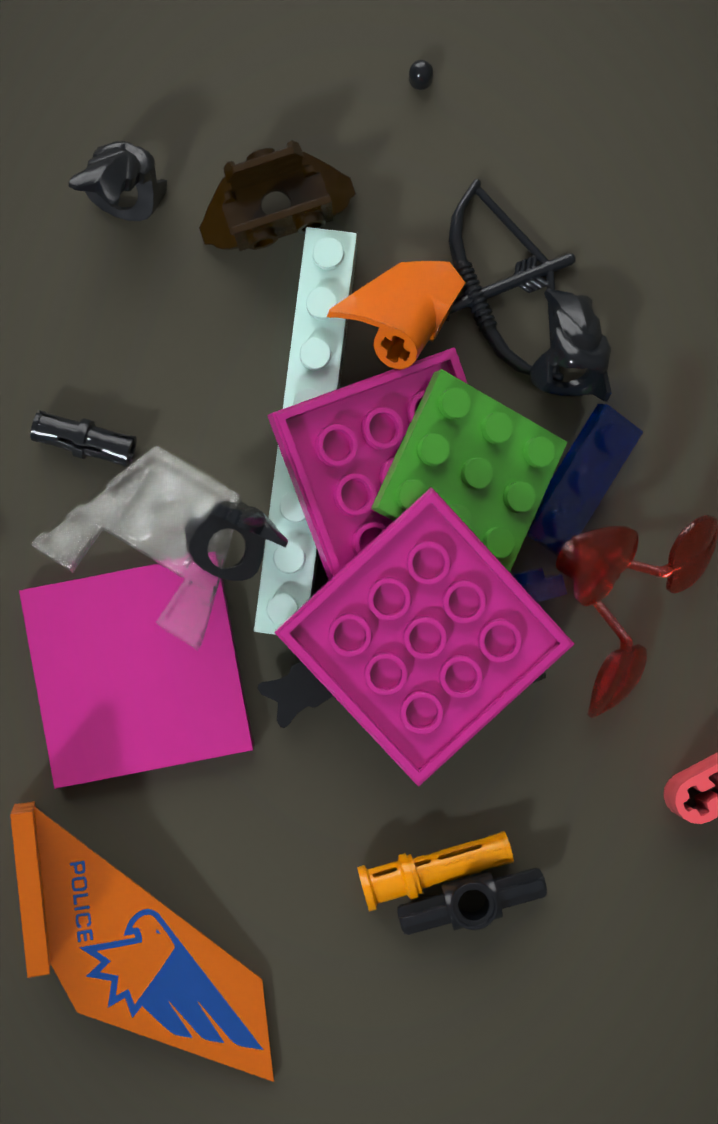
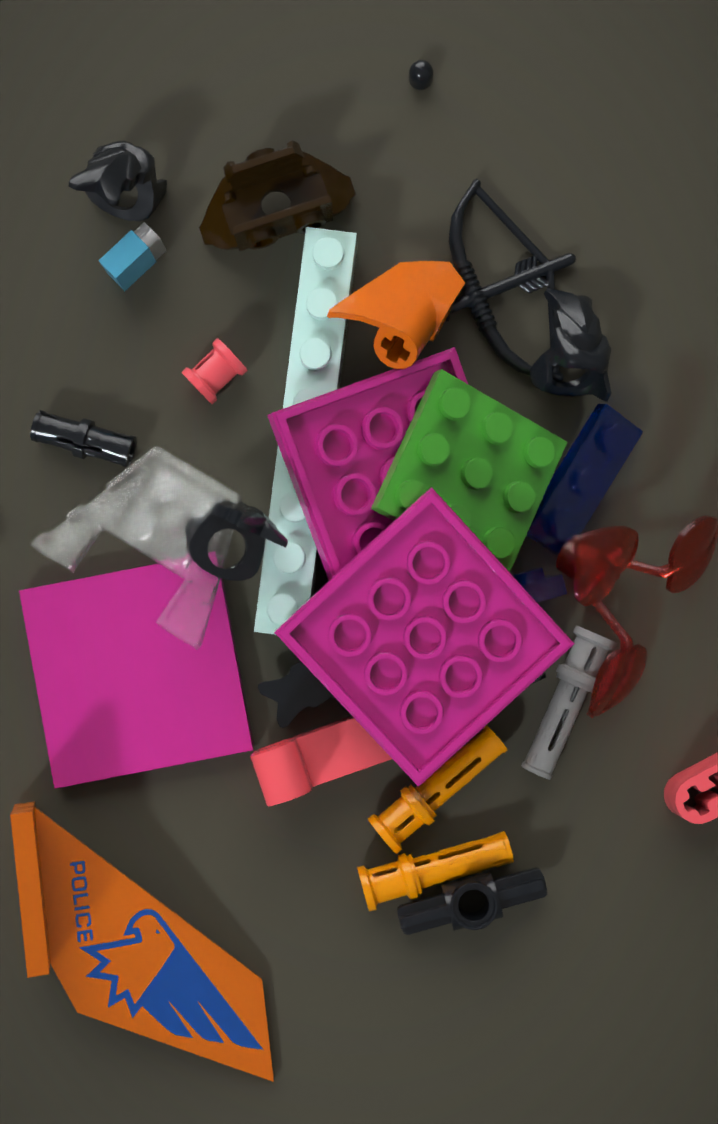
none -> medium azure piece [98,222,167,292]
none -> coral bush [181,338,248,405]
none -> coral beam [250,716,392,807]
none -> light orange pin [367,725,508,854]
none -> light grey pin [521,625,618,780]

